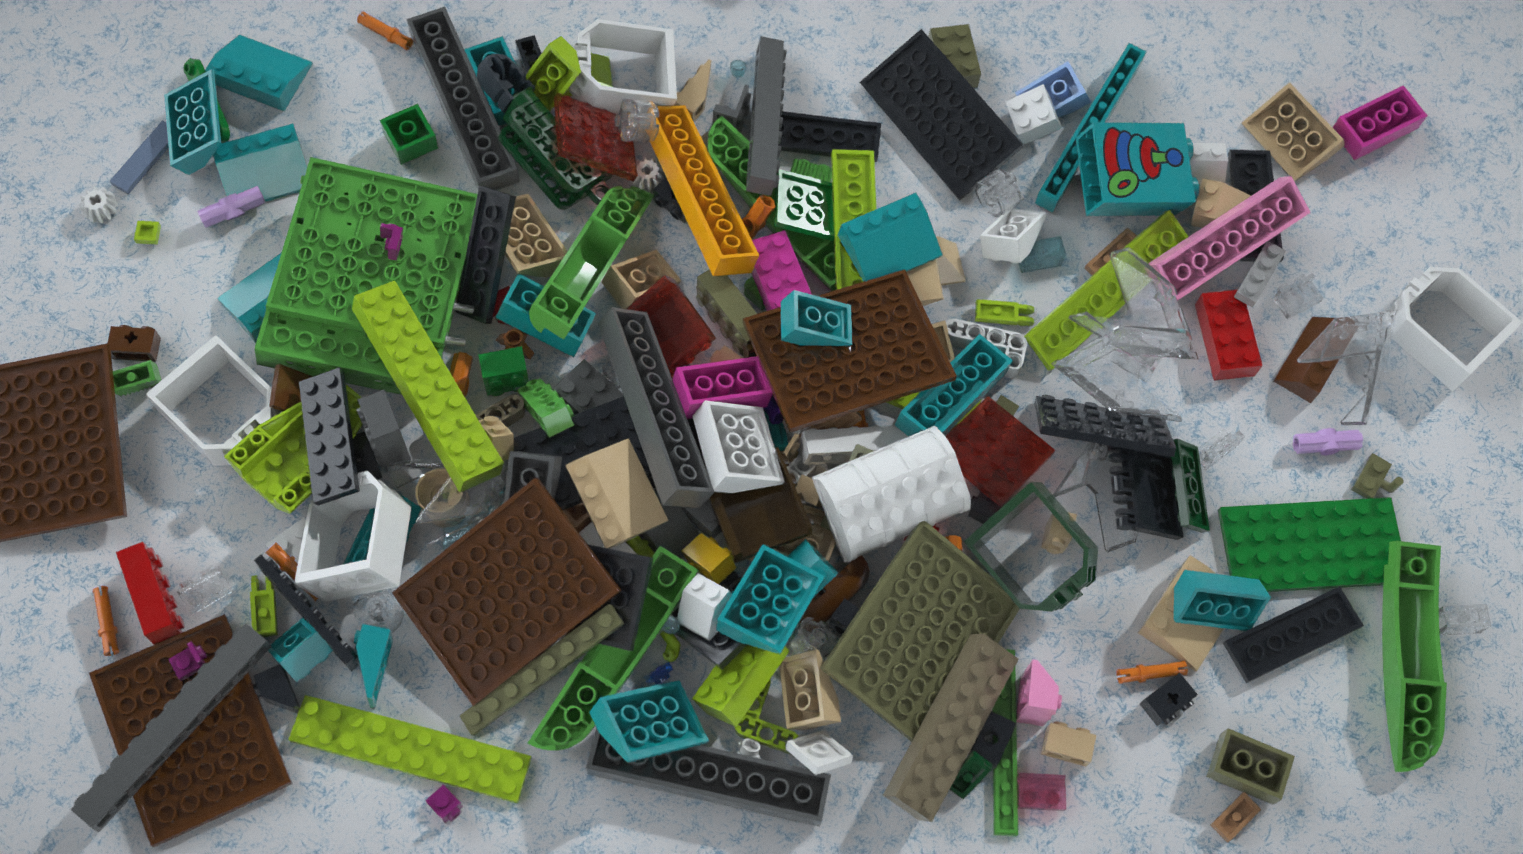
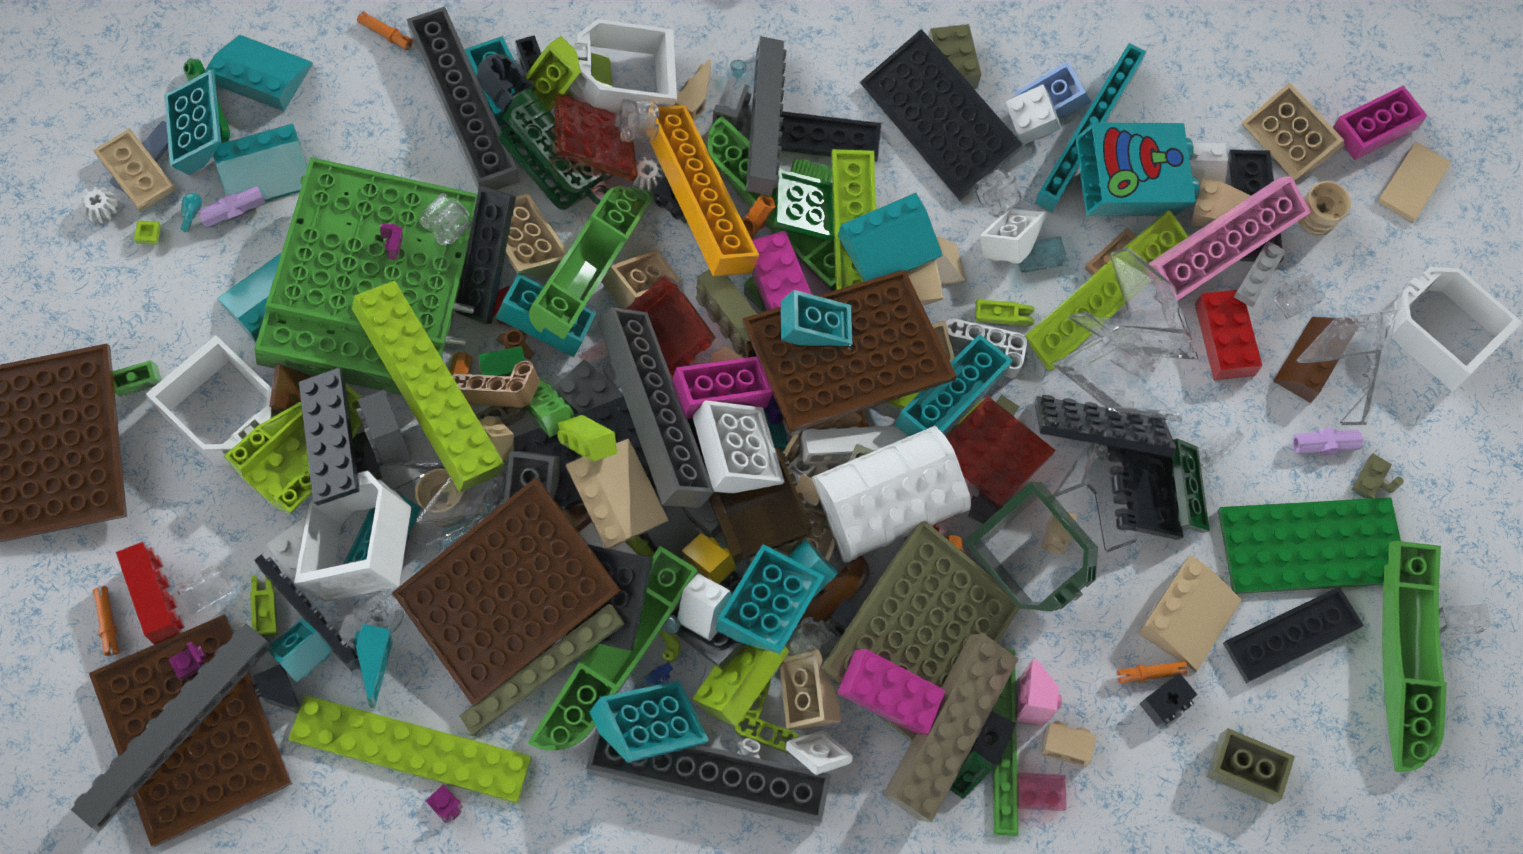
reddish brown brick [107,325,161,362] -> none
orange pin [265,542,319,601] -> none
green brick [380,104,438,165] -> none
teal slope [1173,570,1271,631] -> none
medium nougat plate [1210,792,1261,843] -> none
none -> tan tile [93,128,177,212]
none -> teal piece [181,193,202,232]
none -> clear brick [419,193,472,245]
none -> medium nougat beam [452,361,540,407]
none -> lime brick [558,415,618,462]
none -> dark pink brick [837,649,945,734]
none -> tan wheel [1298,181,1351,235]
none -> tan tile [1377,142,1452,222]

